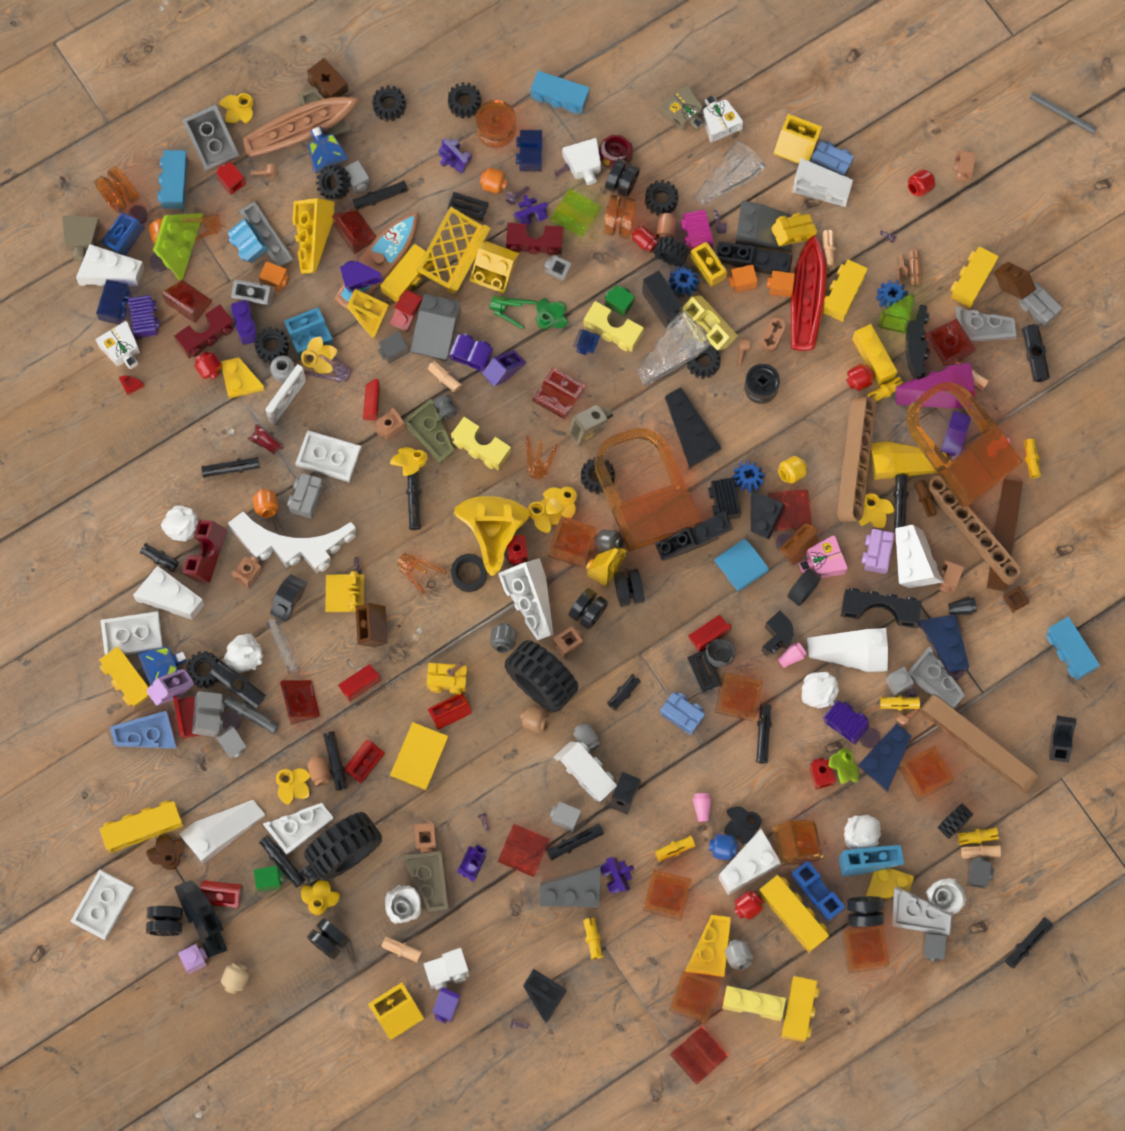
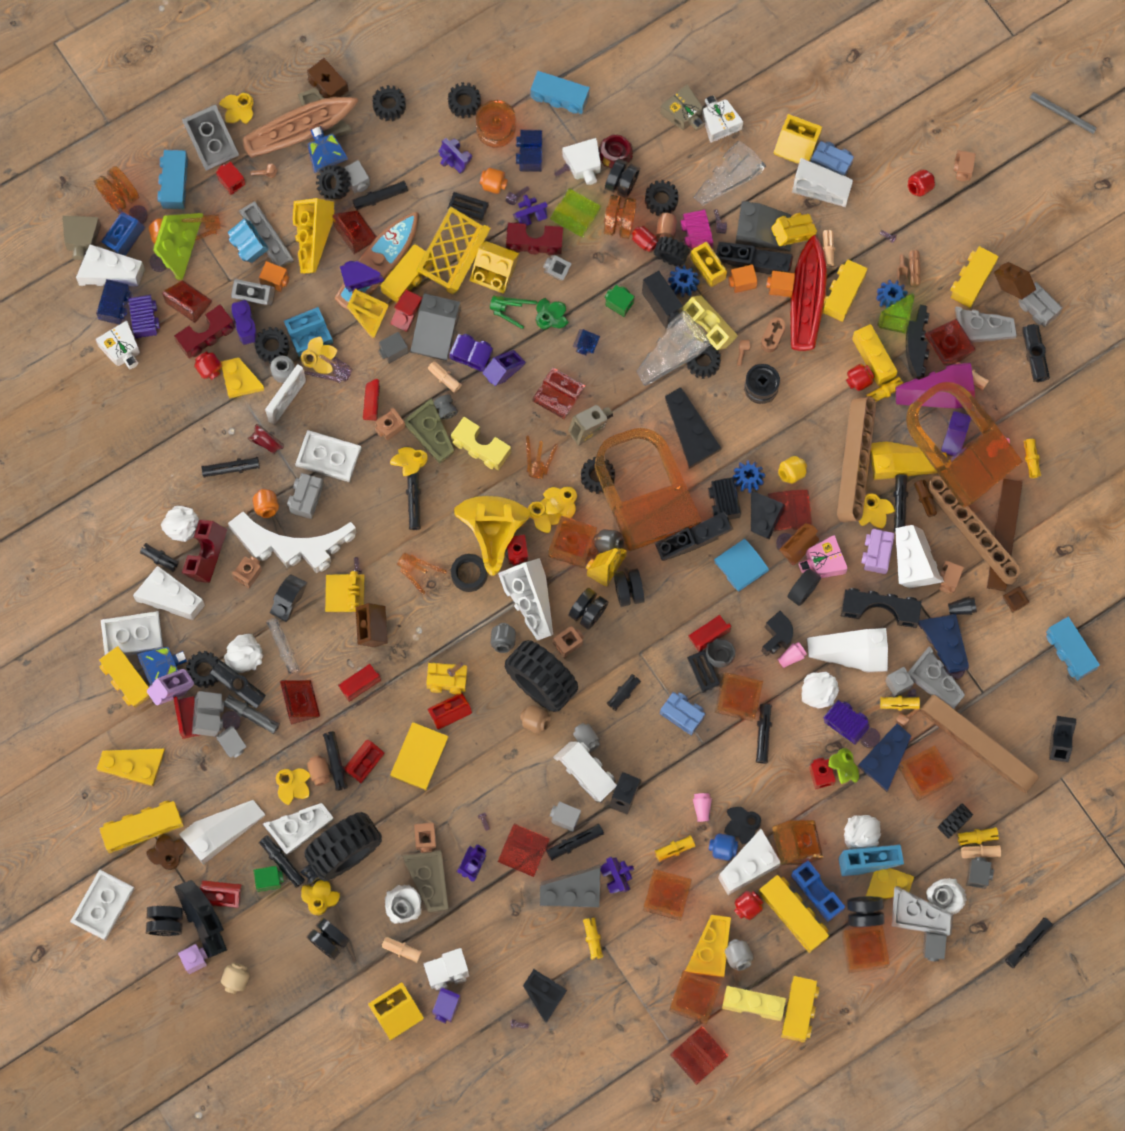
medium blue wing [110,711,177,749] -> none
red tile [119,375,144,395] -> none
light yellow arch [583,301,644,352] -> none
none -> yellow wing [97,749,165,787]

